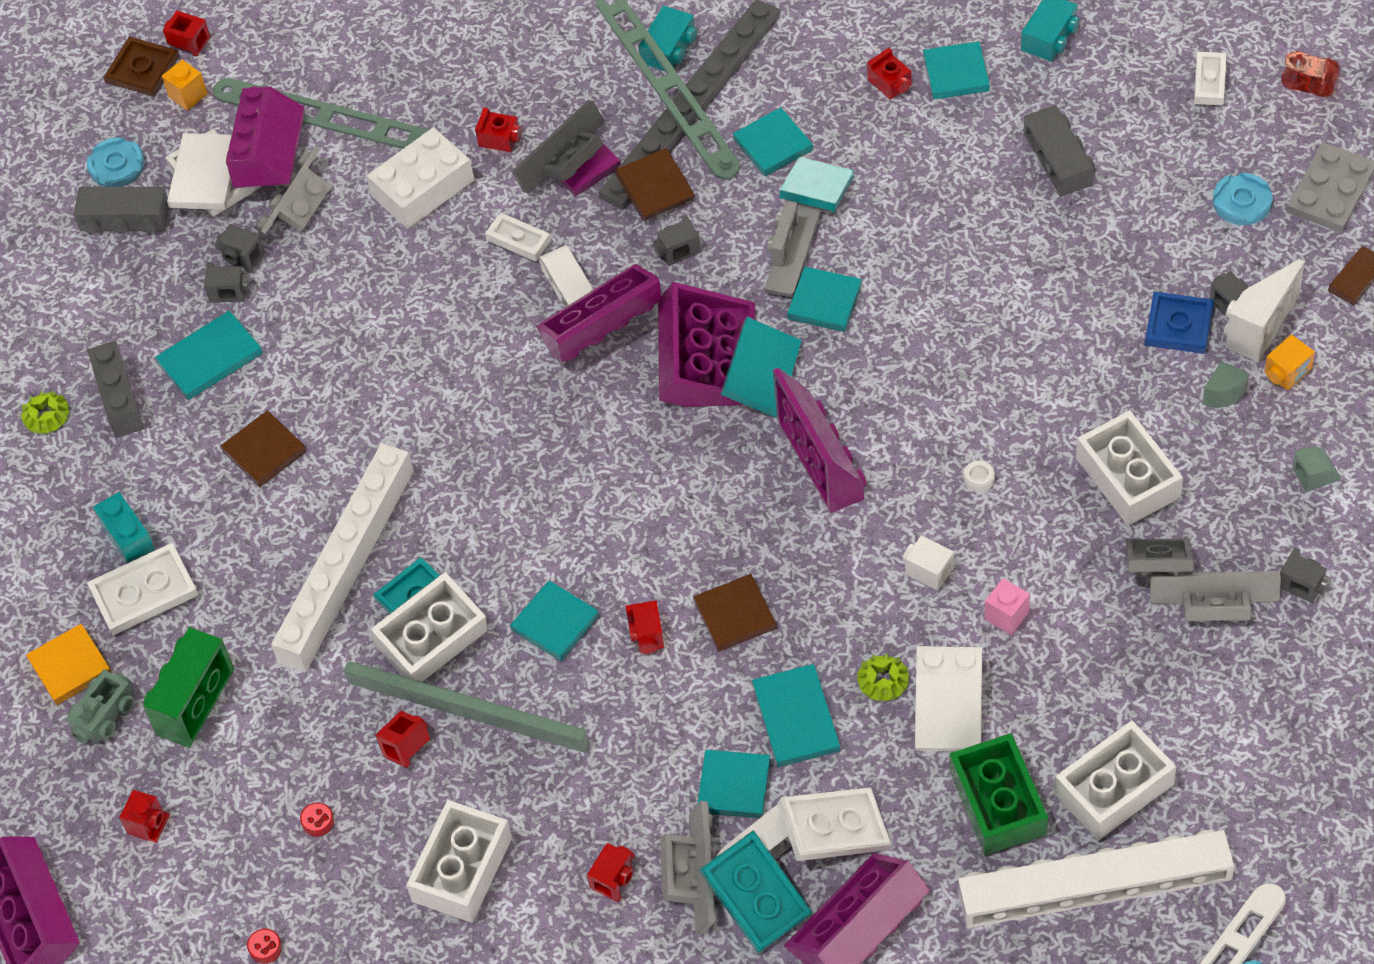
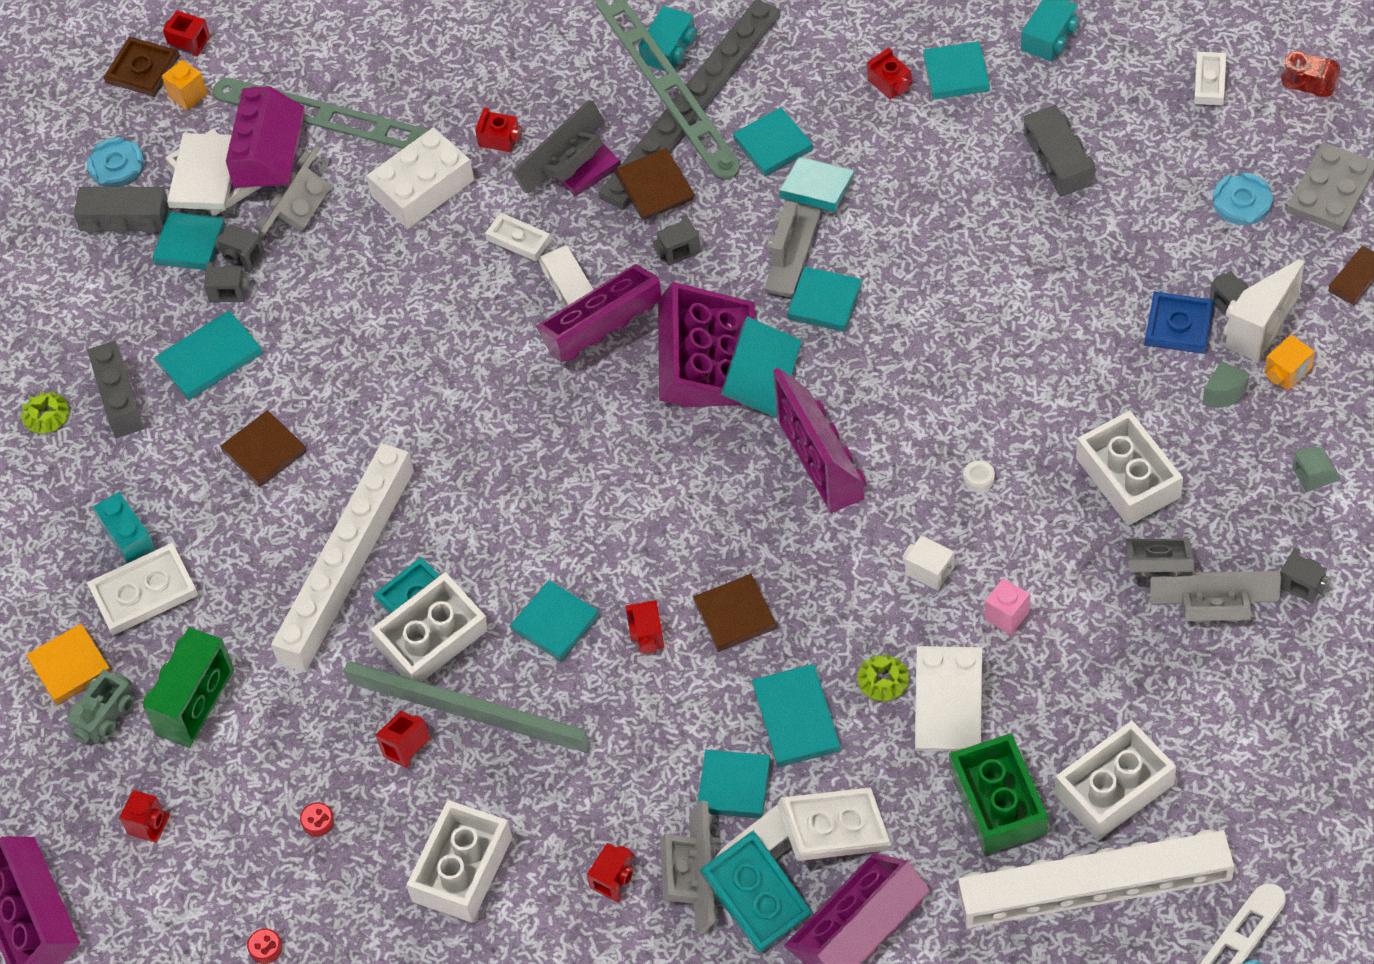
none -> teal tile [152,212,226,270]

